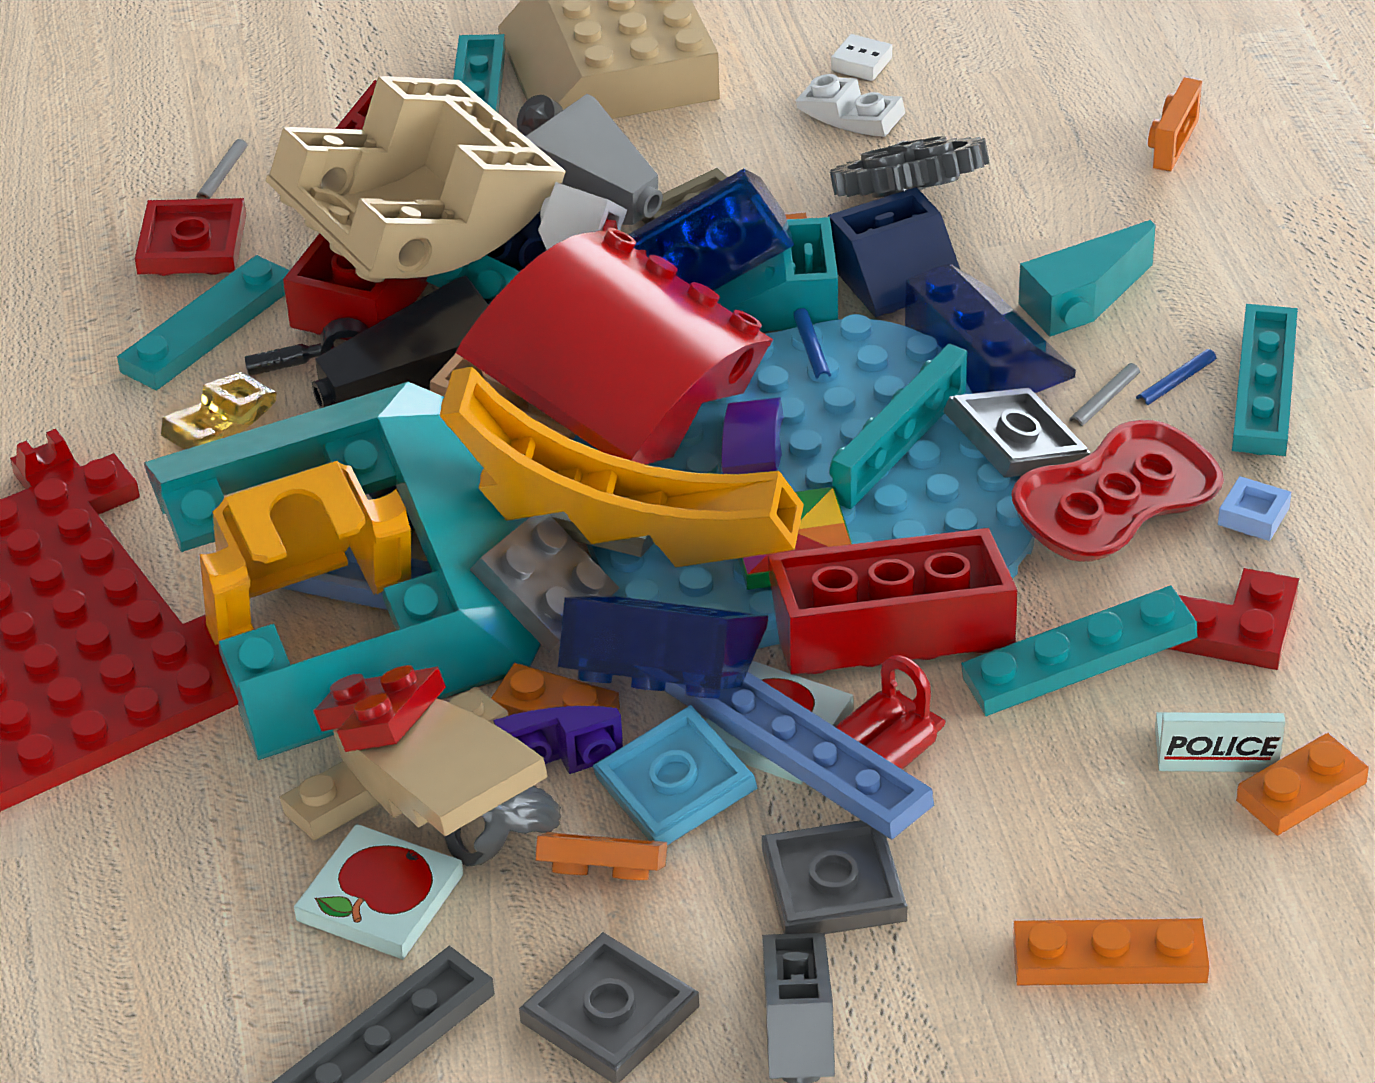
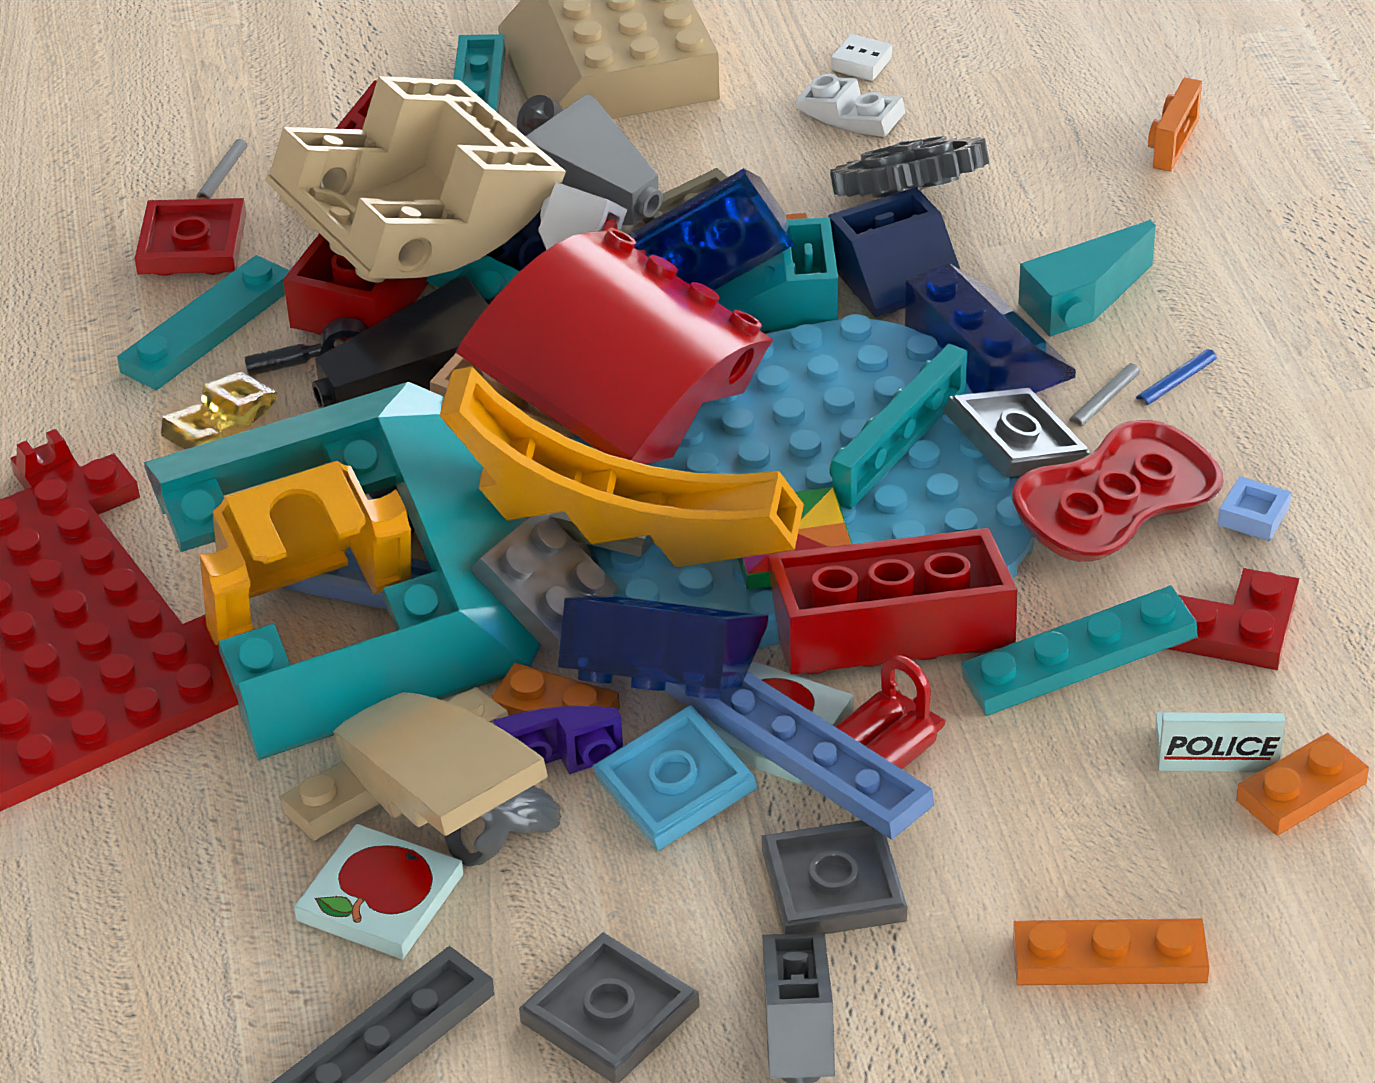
red plate [313,665,446,752] -> none
orange plate [535,832,667,880] -> none
dark purple slope [721,397,784,474] -> none
blue piece [793,308,831,379] -> none
teal plate [1232,304,1298,456] -> none

